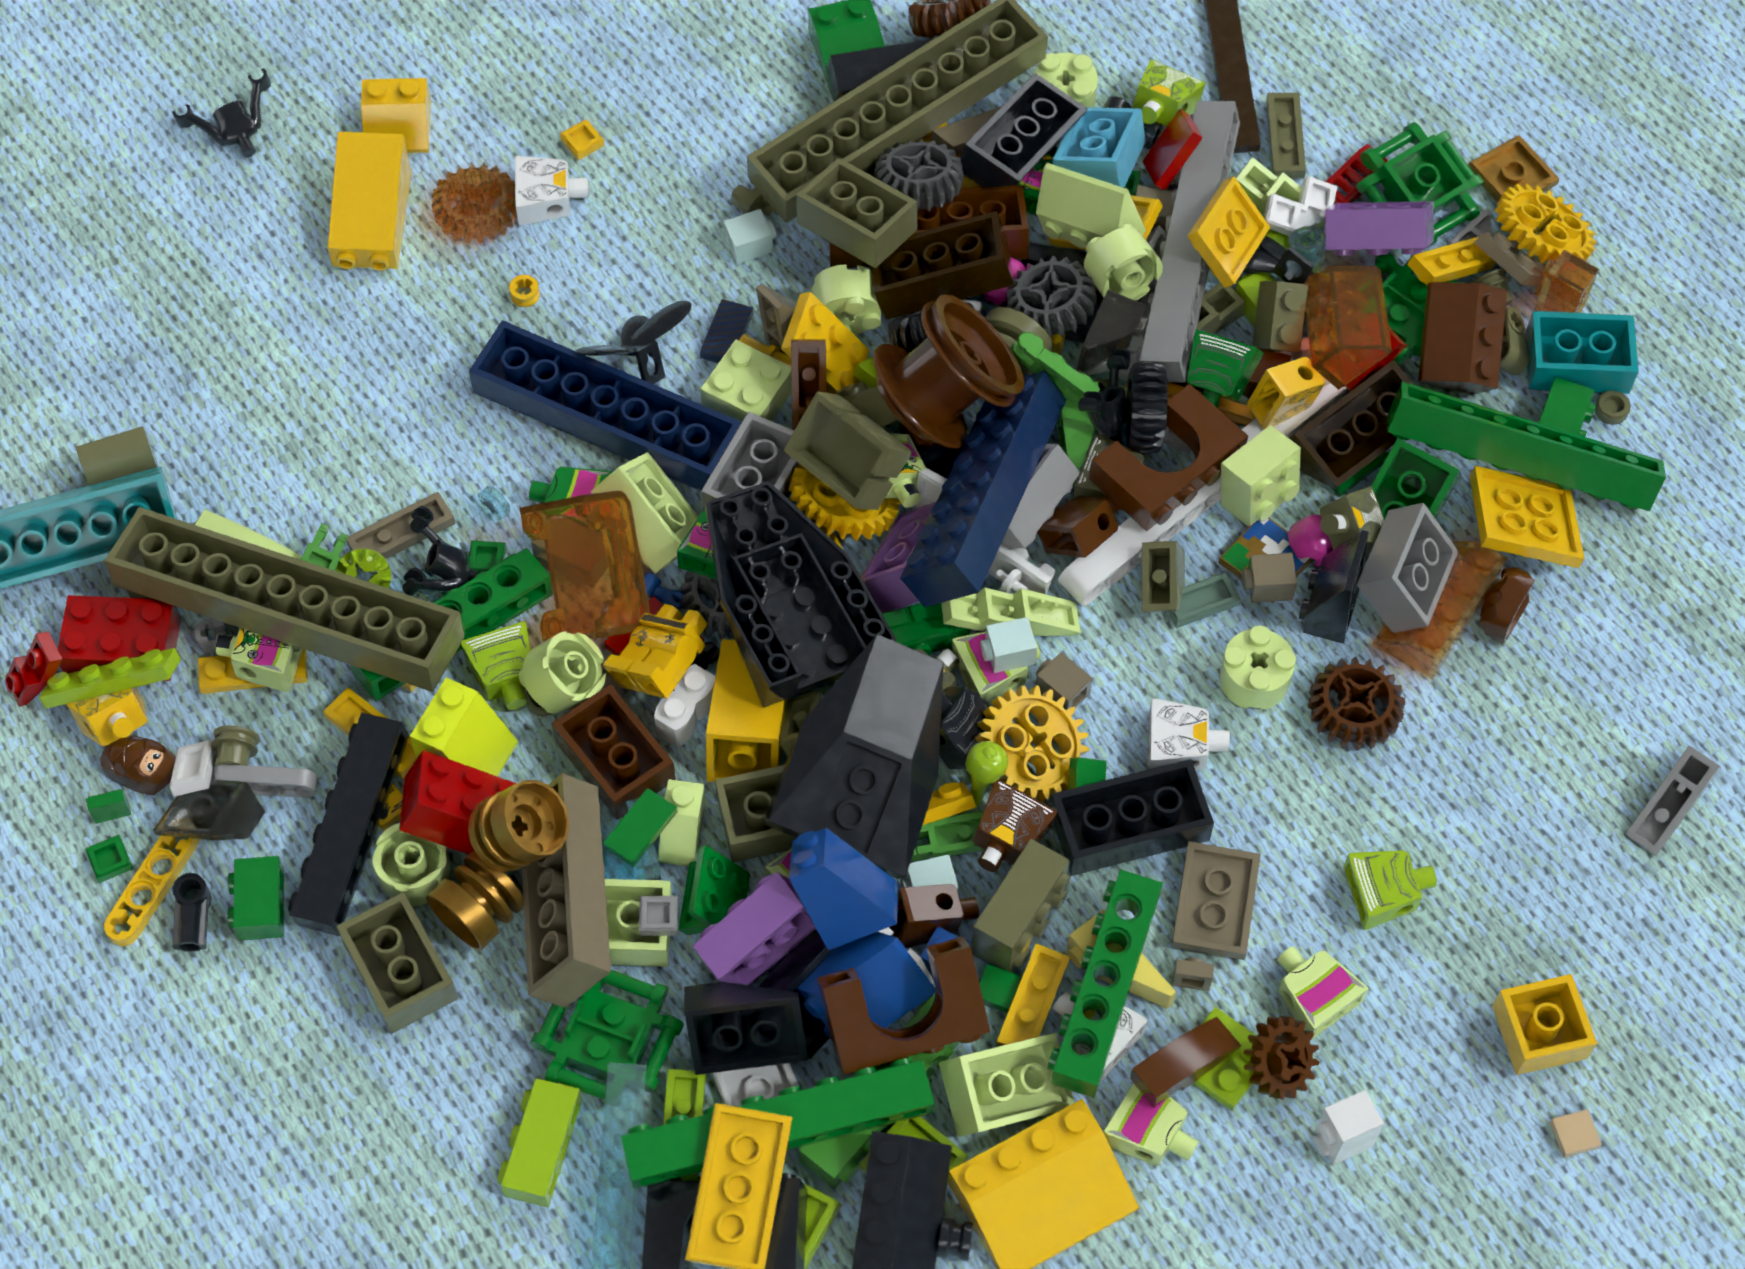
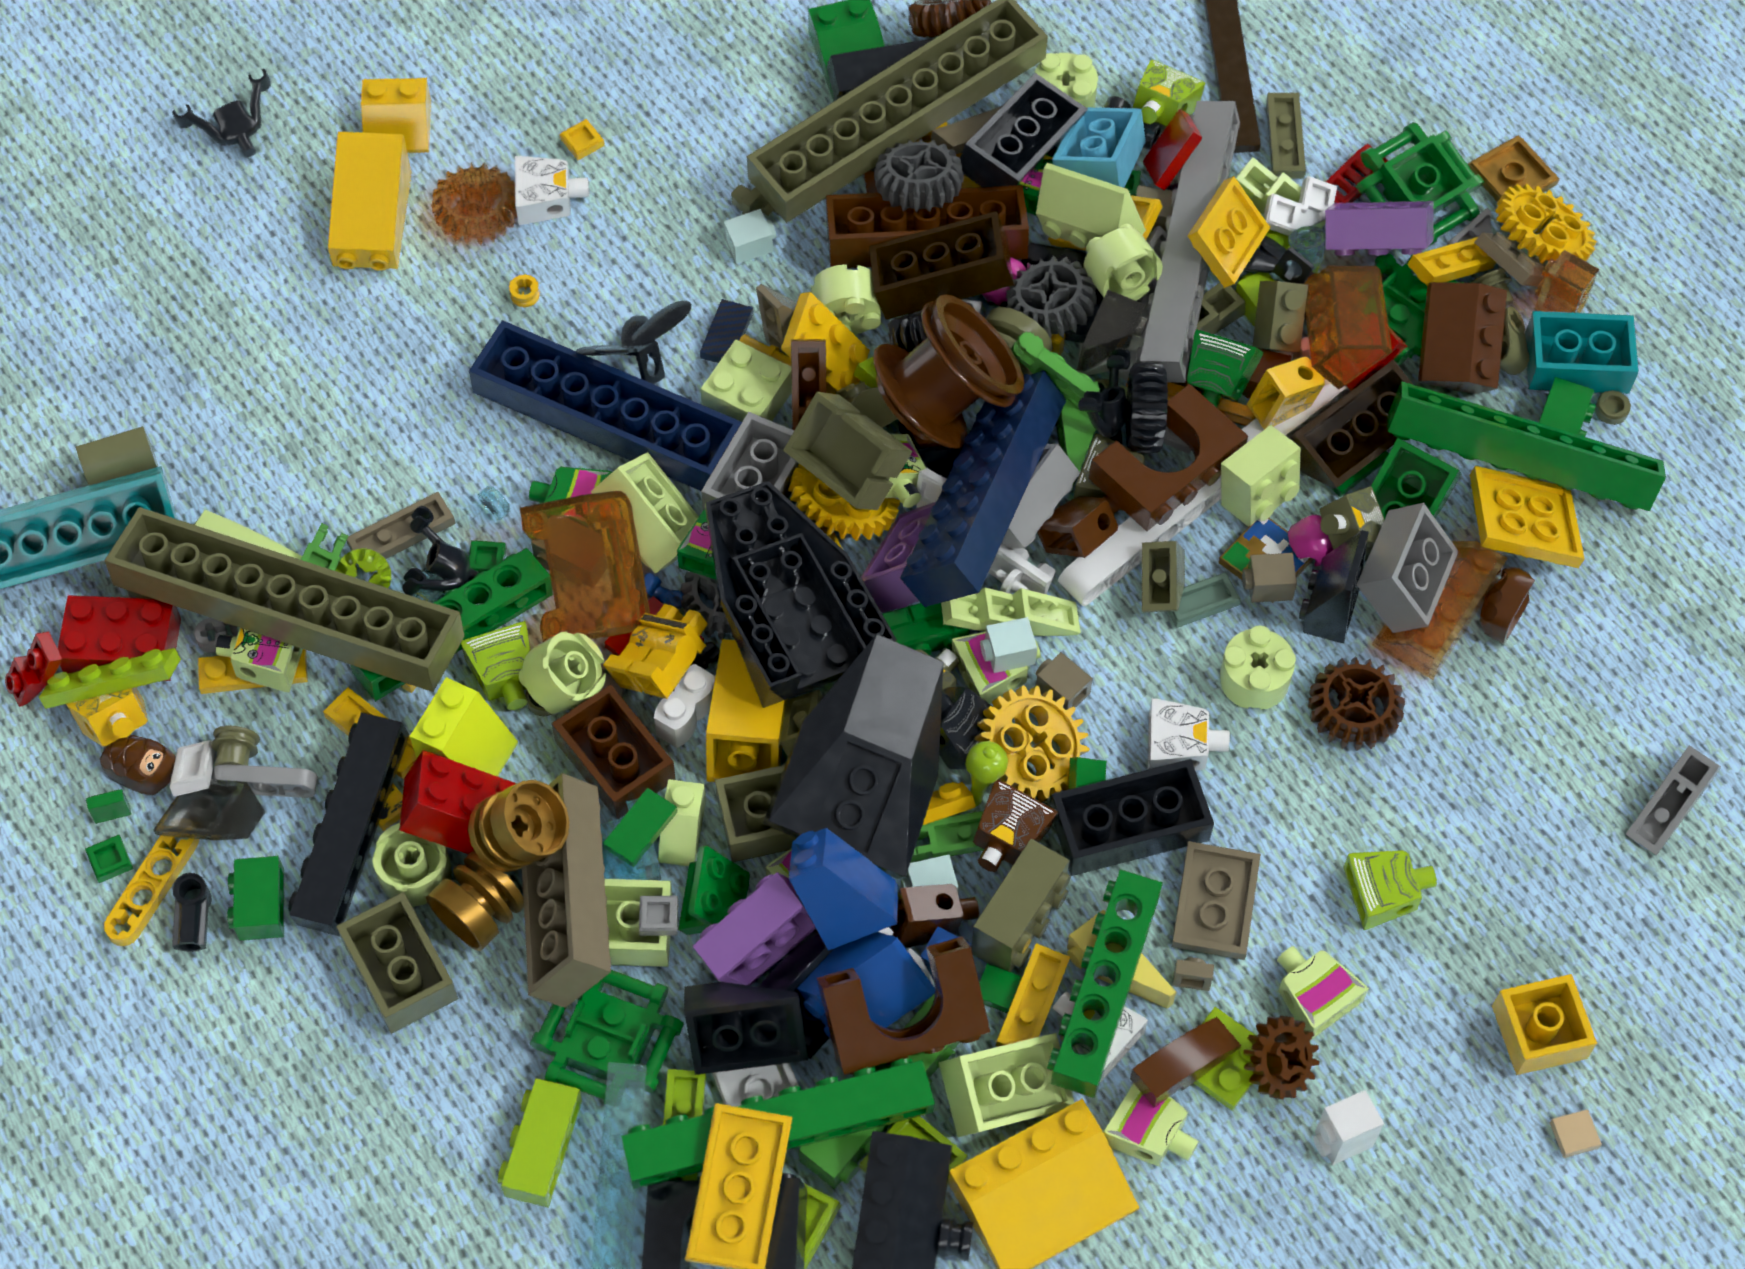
olive brick [796,157,917,268] -> none

